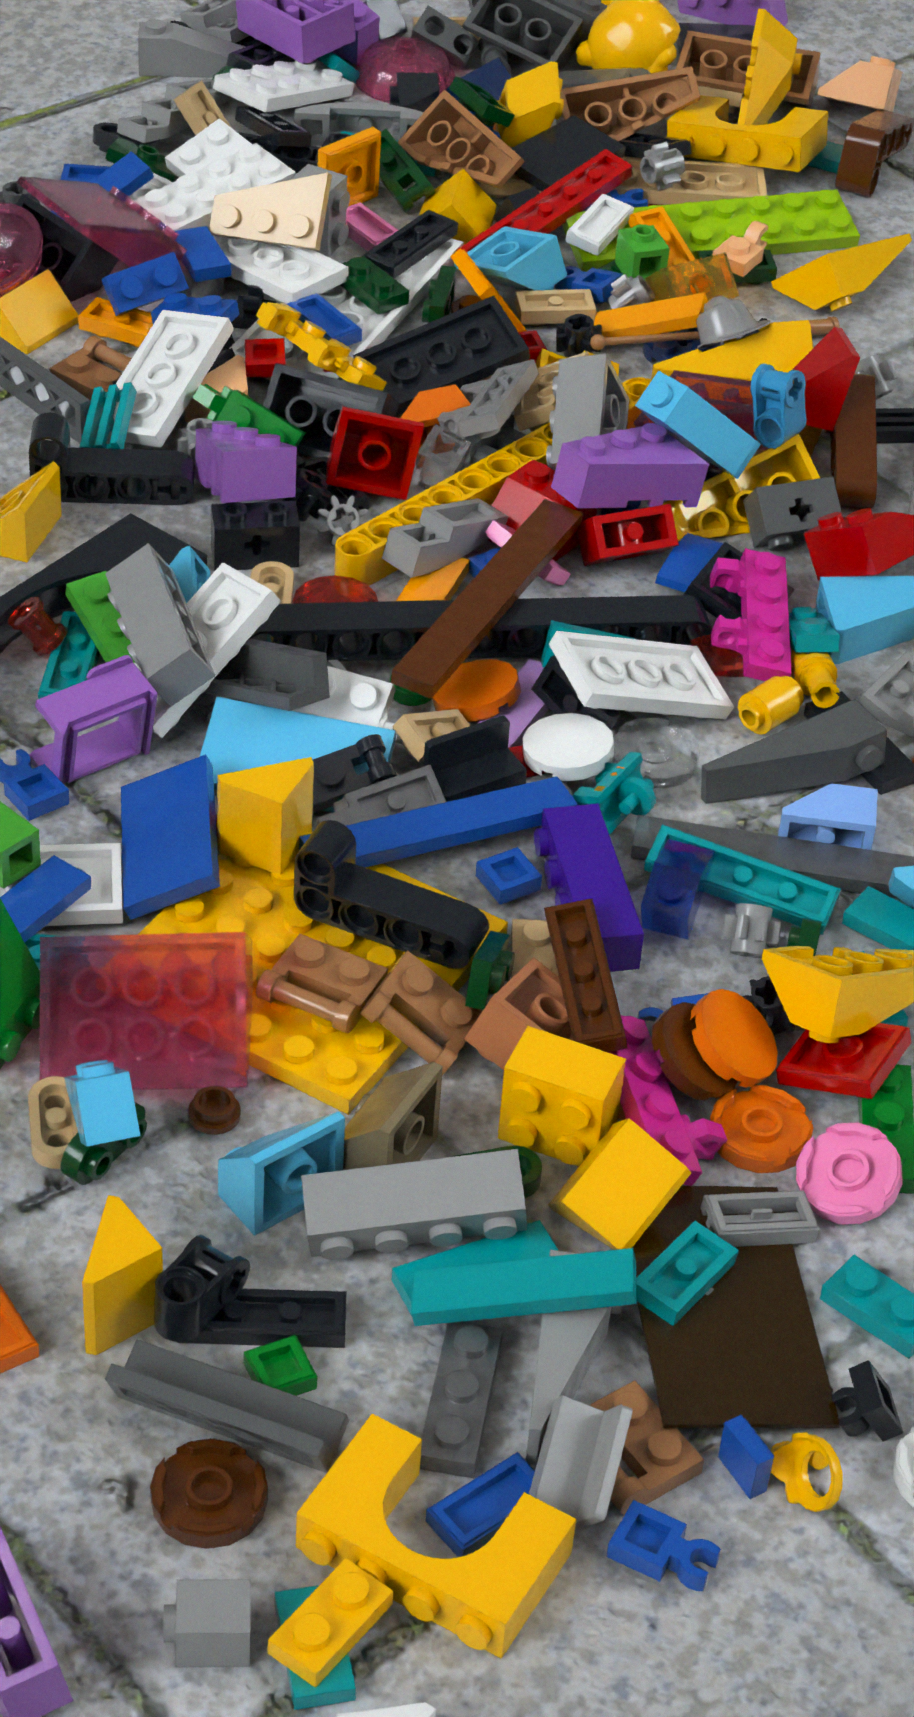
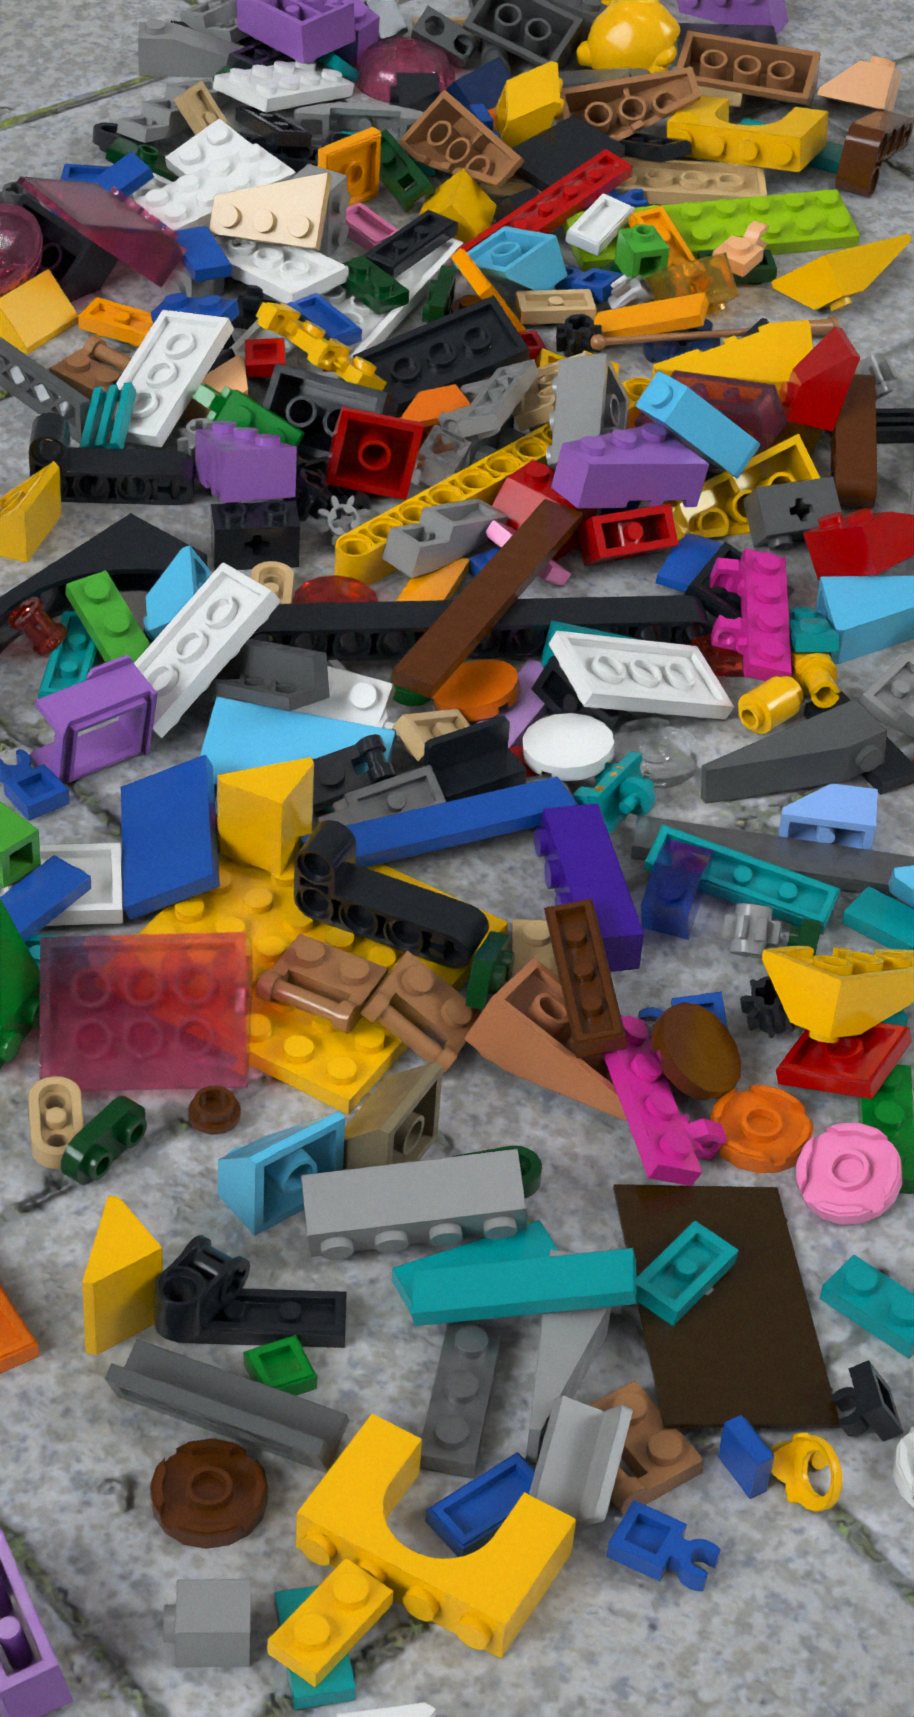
medium azure slope [64,1060,141,1146] -> none
blue plate [101,252,189,316] -> none
light grey brick [105,543,215,707] -> none
dark green plate [449,76,515,127] -> none
blue plate [475,847,542,905] -> none
yellow brick [498,1026,626,1167] -> none
yellow slope [548,1118,691,1250] -> none
light grey gear [640,142,685,191] -> none
orange tile [690,989,778,1088] -> none
light grey piece [696,295,770,349] -> none
light grey tile [700,1190,820,1247] -> none
yellow wedge [737,9,802,125] -> none
dark azure piece [750,363,807,449] -> none

